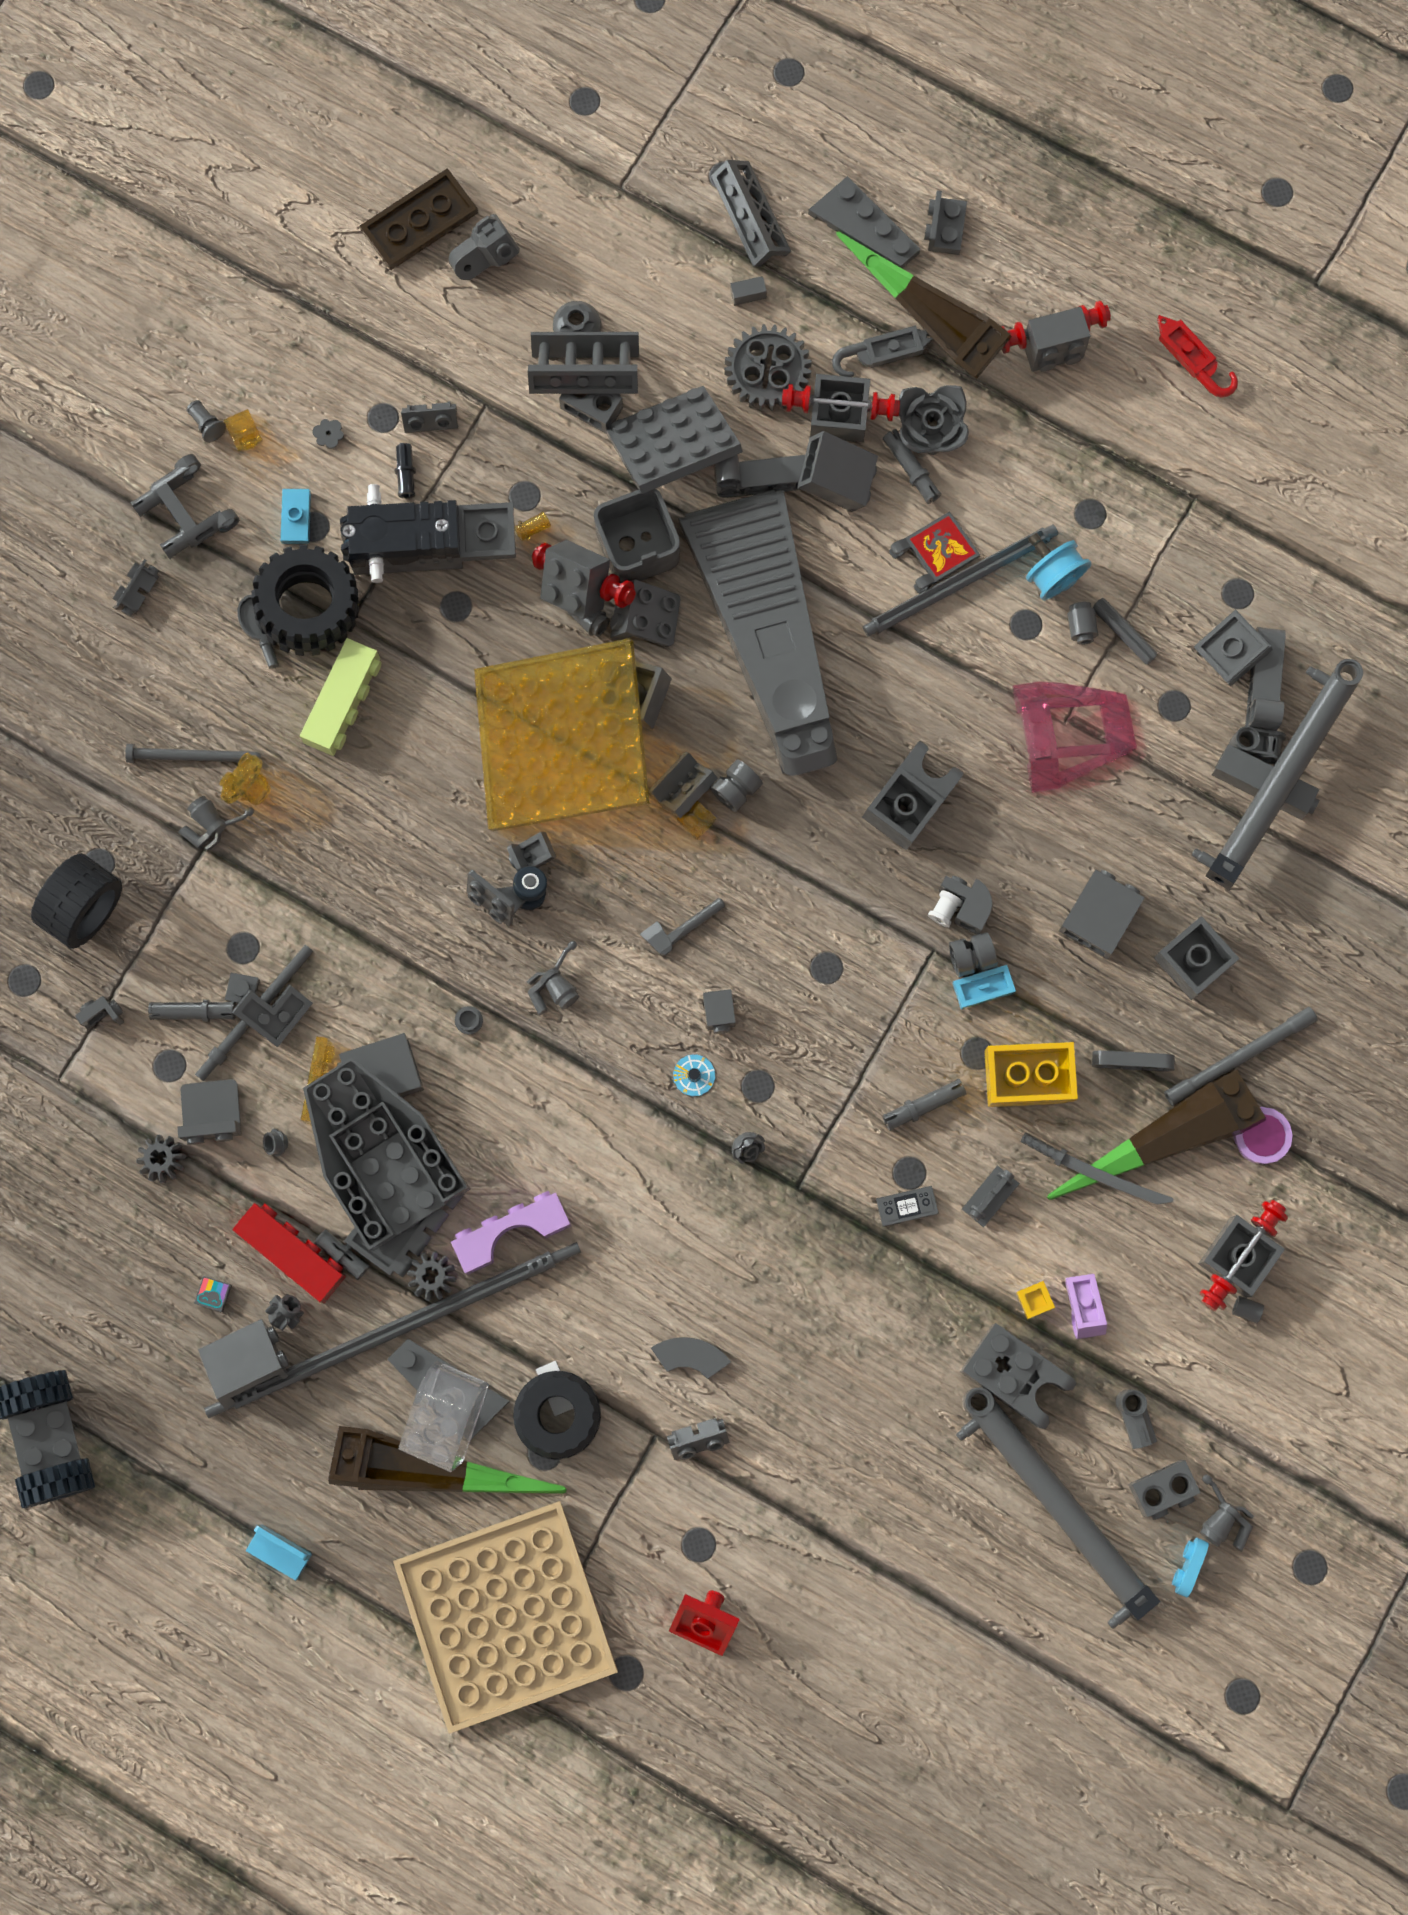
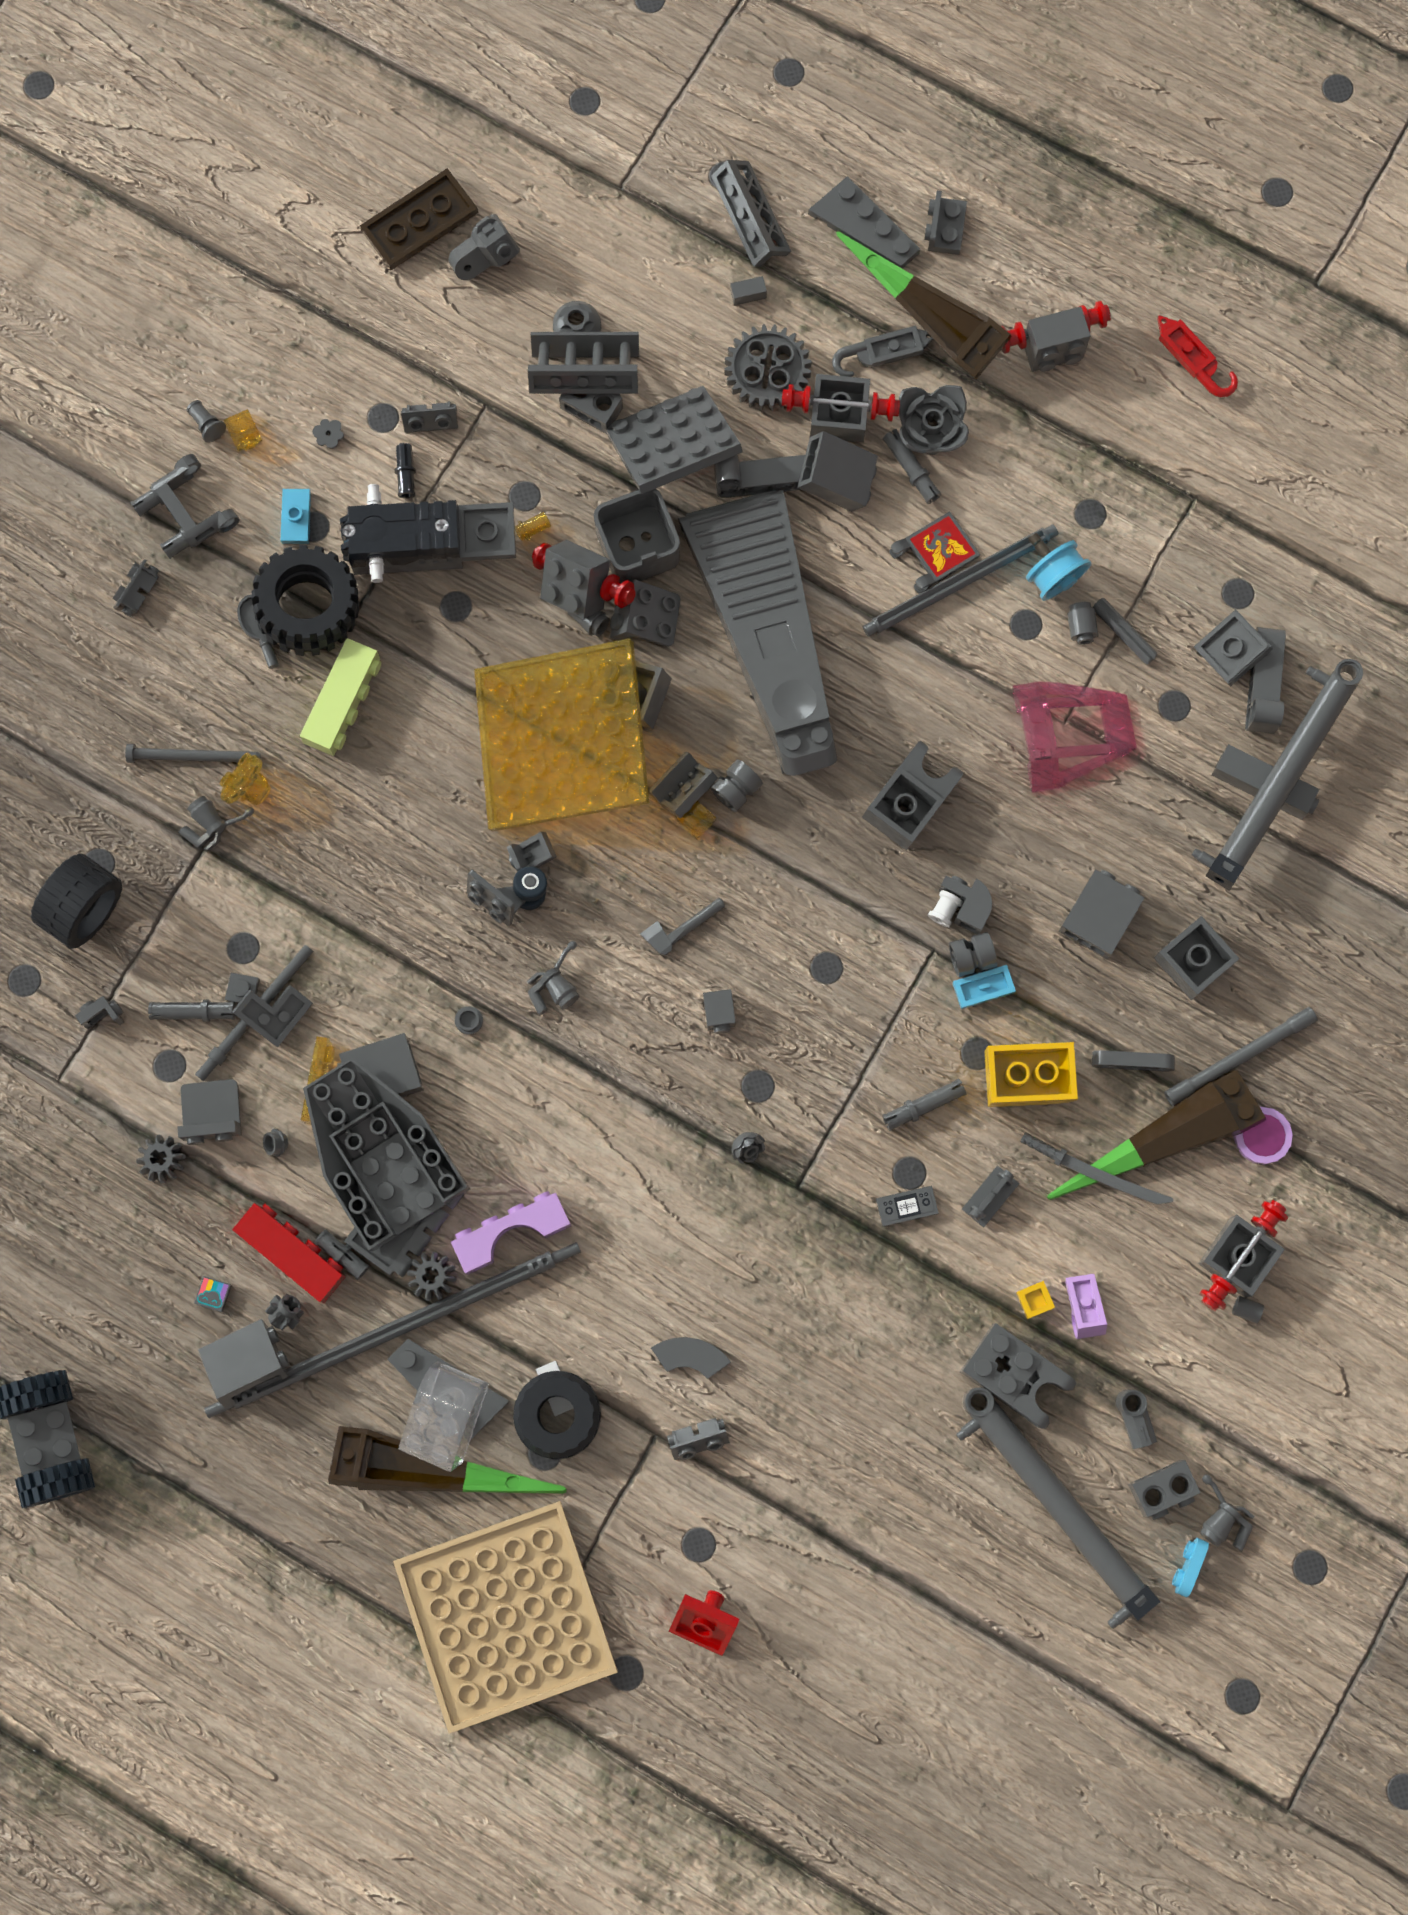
medium azure panel [246,1524,312,1581] -> none
medium azure piece [673,1054,715,1096] -> none
dark grey piece [1229,726,1286,764] -> none

